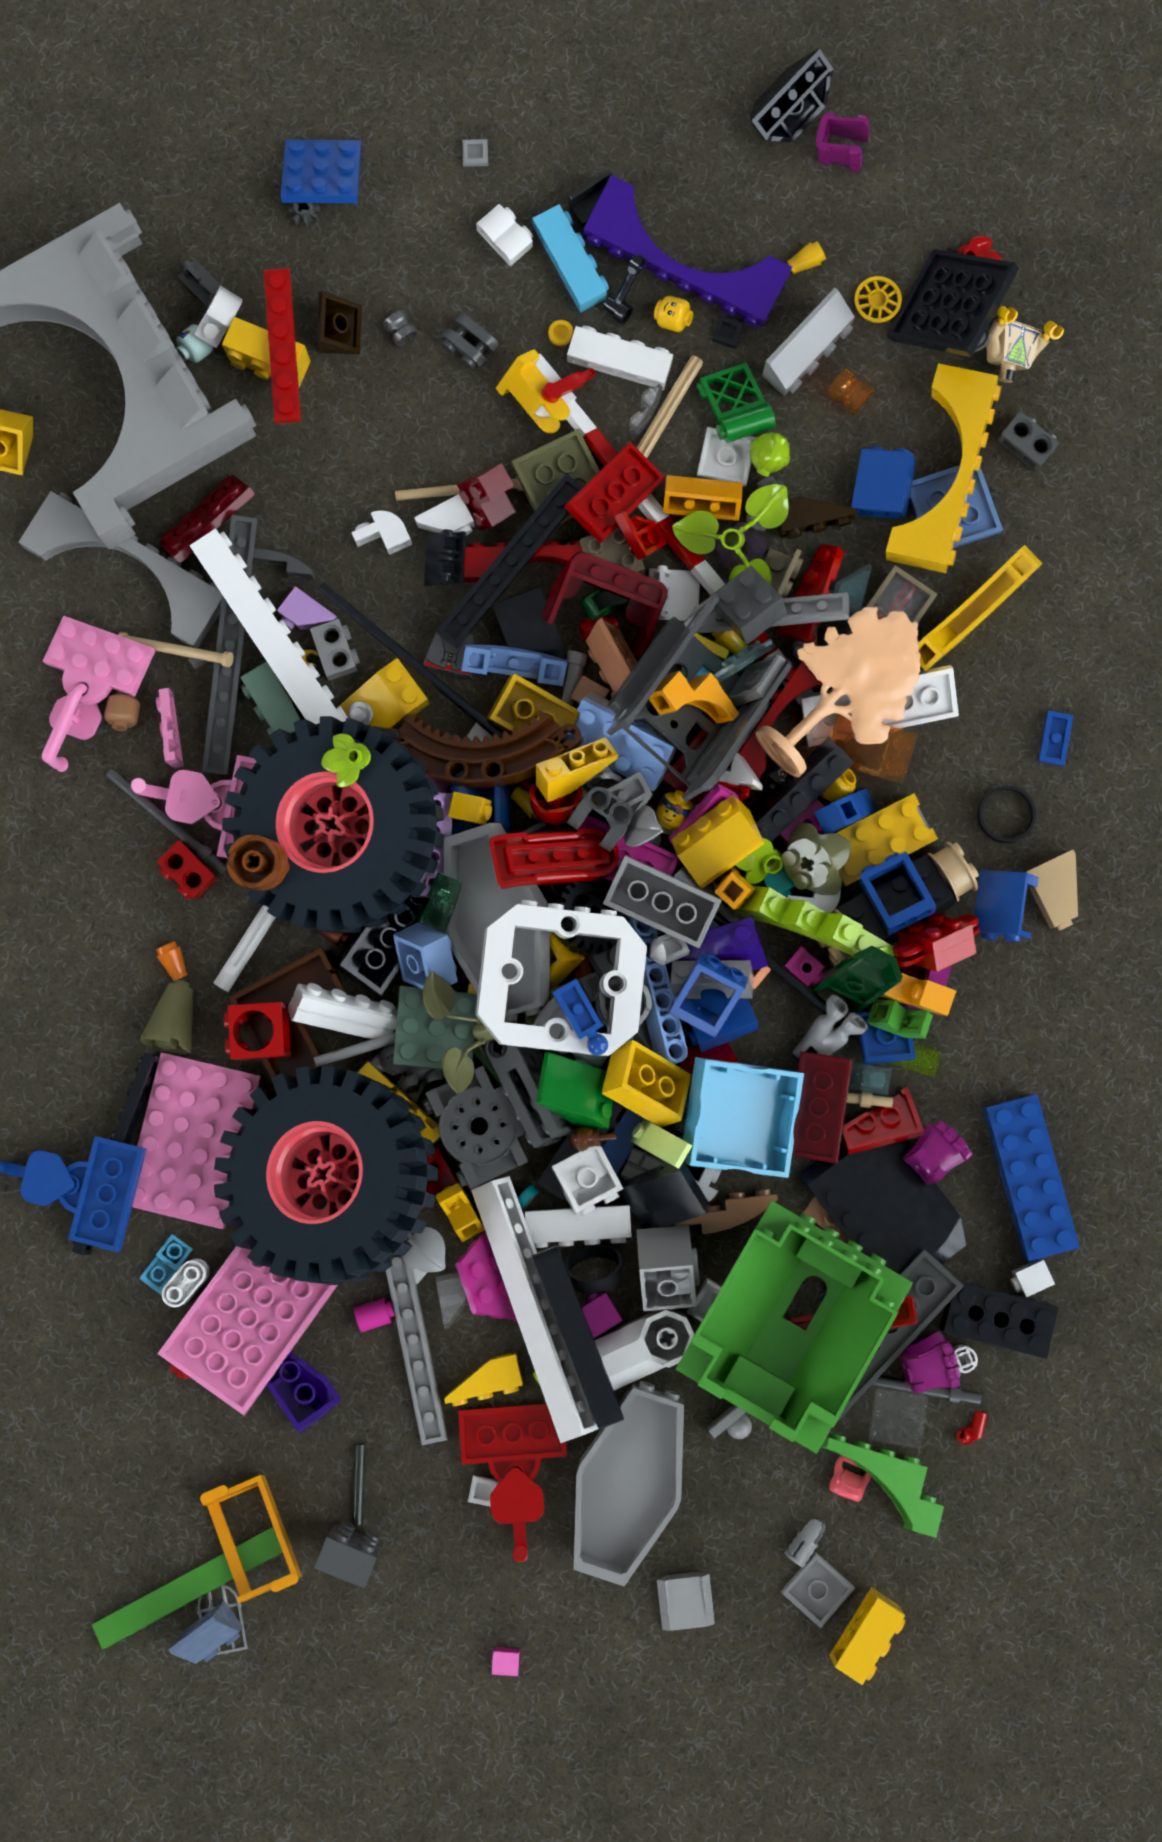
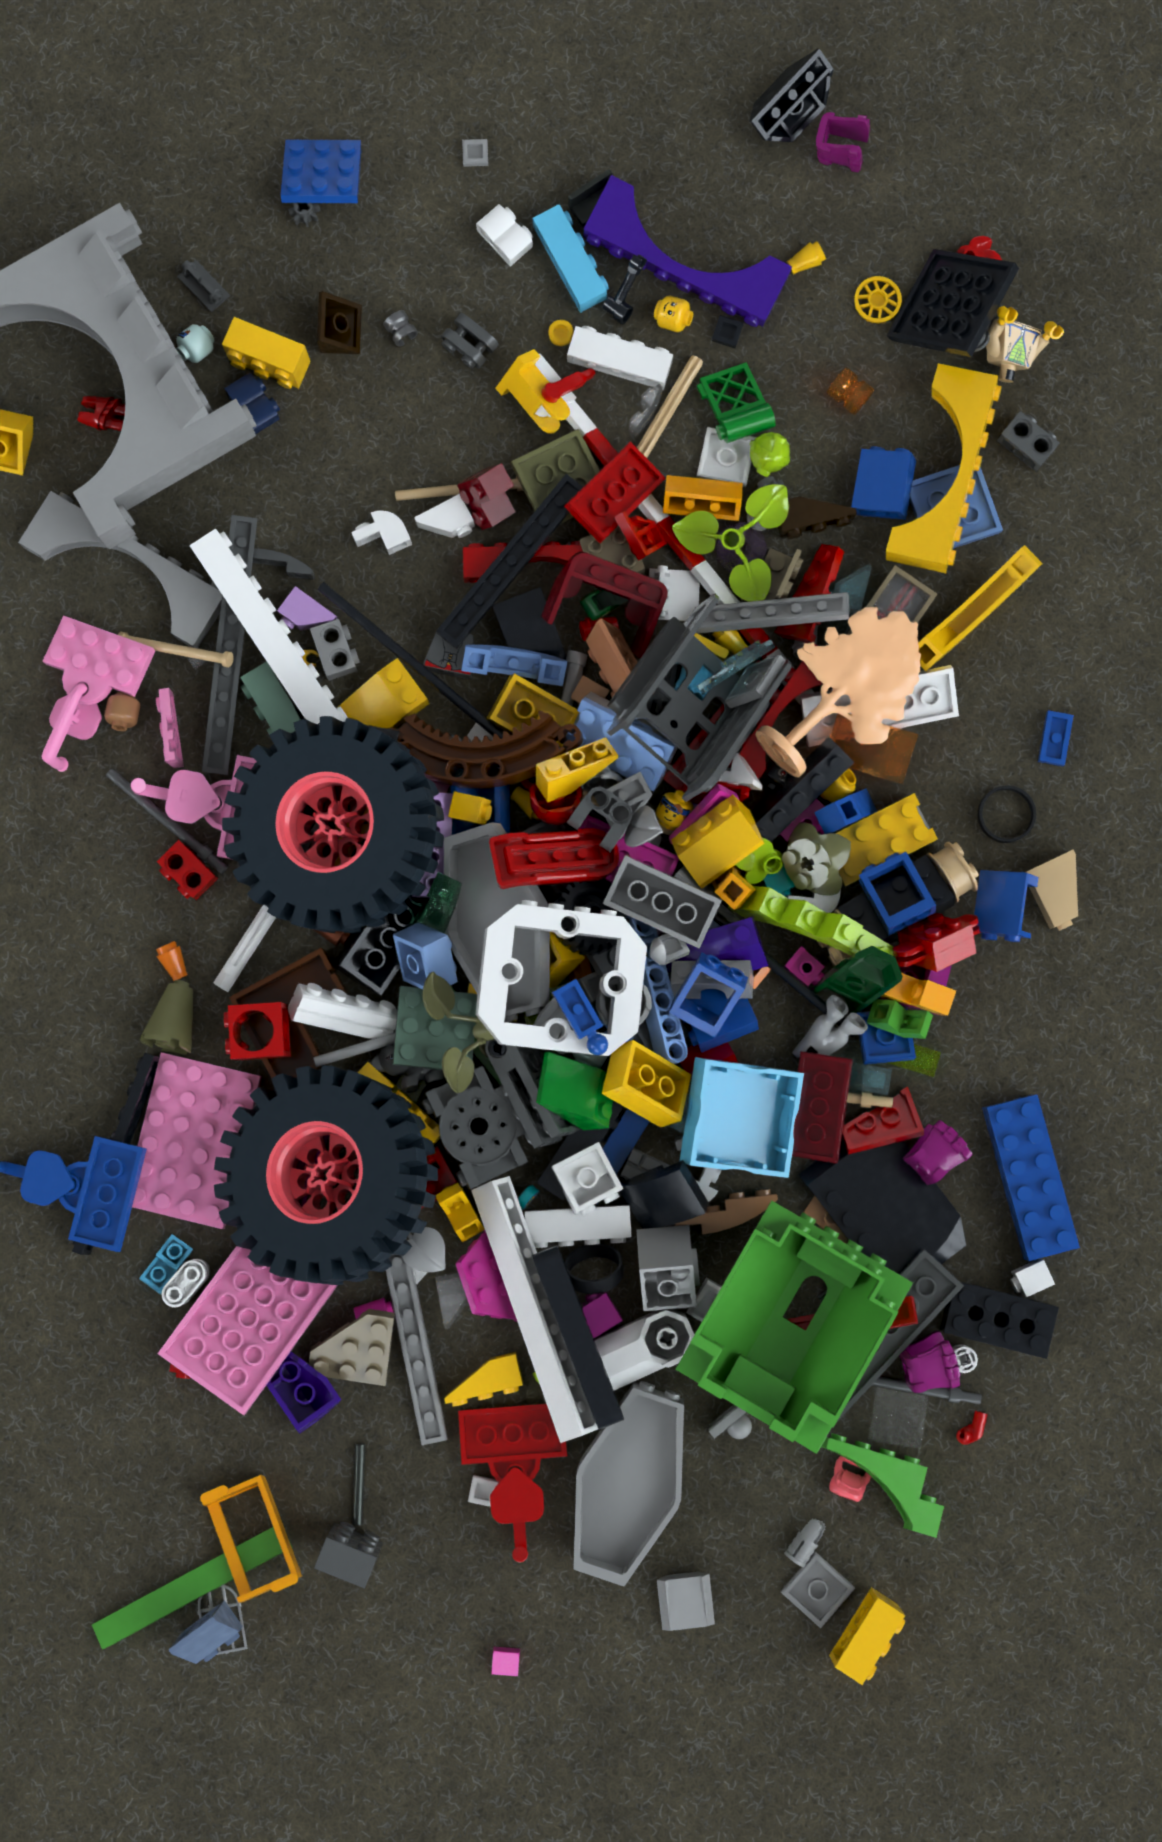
dark red piece [158,474,255,563] -> none
white brick [194,286,243,348] -> none
dark orange brick [227,835,290,891] -> none
red plate [264,268,301,424] -> none
lime plate [321,733,371,788] -> none
light grey plate [348,701,374,725] -> none
black hinge [424,529,466,586] -> none
reddish brown piece [570,1126,617,1152] -> none
yellowish green slope [630,1119,692,1169] -> none
light orange arch [649,671,739,724] -> none
dark grey brick [711,565,787,645] -> none
slope [762,288,854,397] -> none
none -> red piece [77,396,125,431]
none -> dark blue brick [224,373,280,434]
none -> dark tan plate [309,1309,395,1386]

